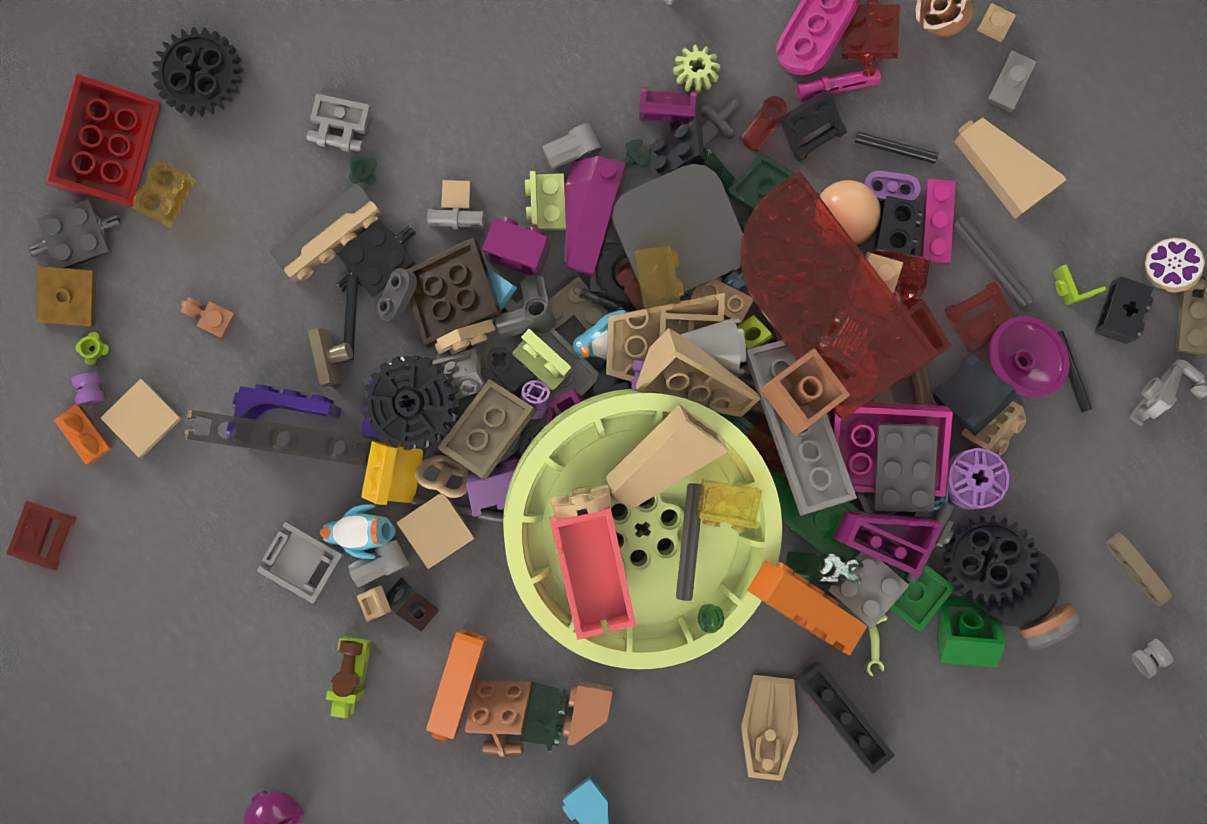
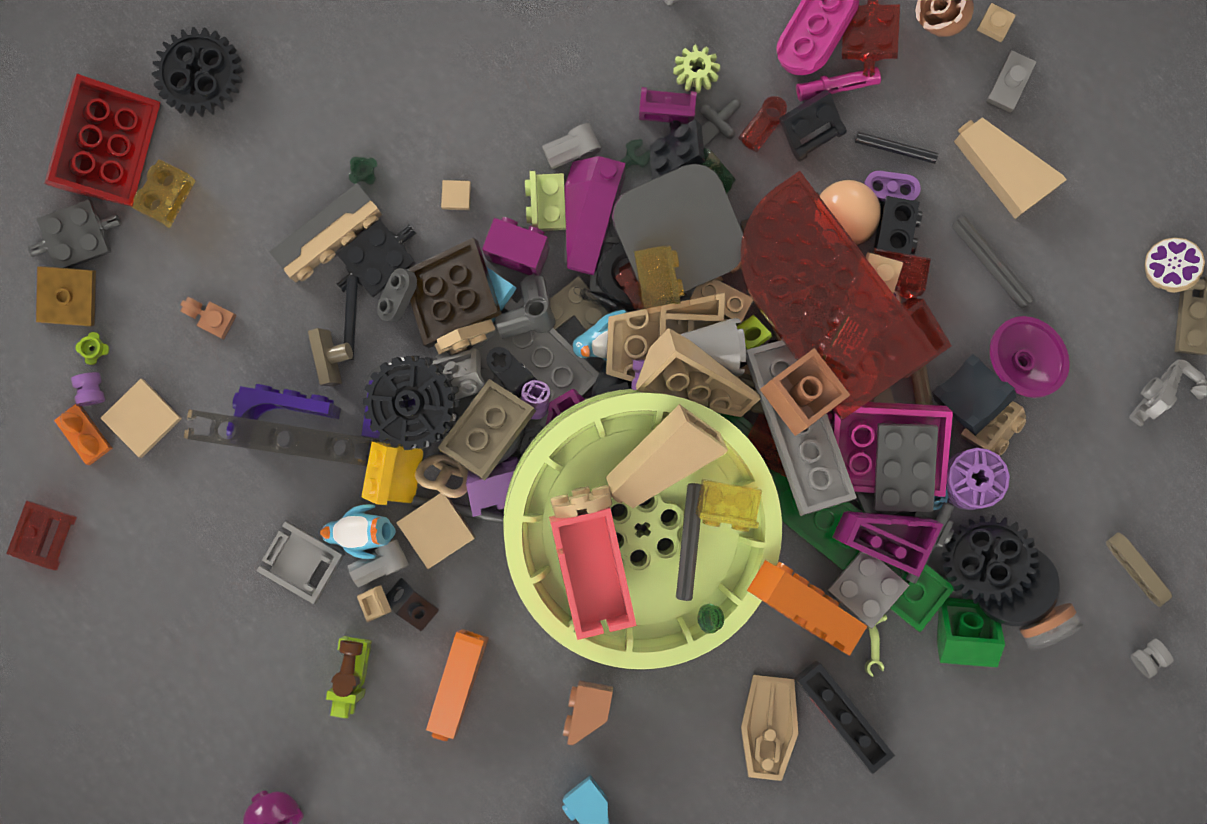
light grey plate [307,94,371,152] -> none
light grey pin [427,208,485,230] -> none
nougat plate [465,681,532,757] -> none
yellowish green bracket [512,329,572,391] -> none
clear green bracket [520,683,568,753] -> none
medium azure plate [723,271,749,291] -> none
clear green plate [727,153,806,225] -> none
clear green plate [785,551,864,586] -> none
dark pink plate [921,179,956,265] -> none
clear red plate [945,281,1015,352] -> none
lime bracket [1053,264,1107,306] -> none
black bar [1057,331,1092,413] -> none
black brick [1094,276,1153,344] -> none

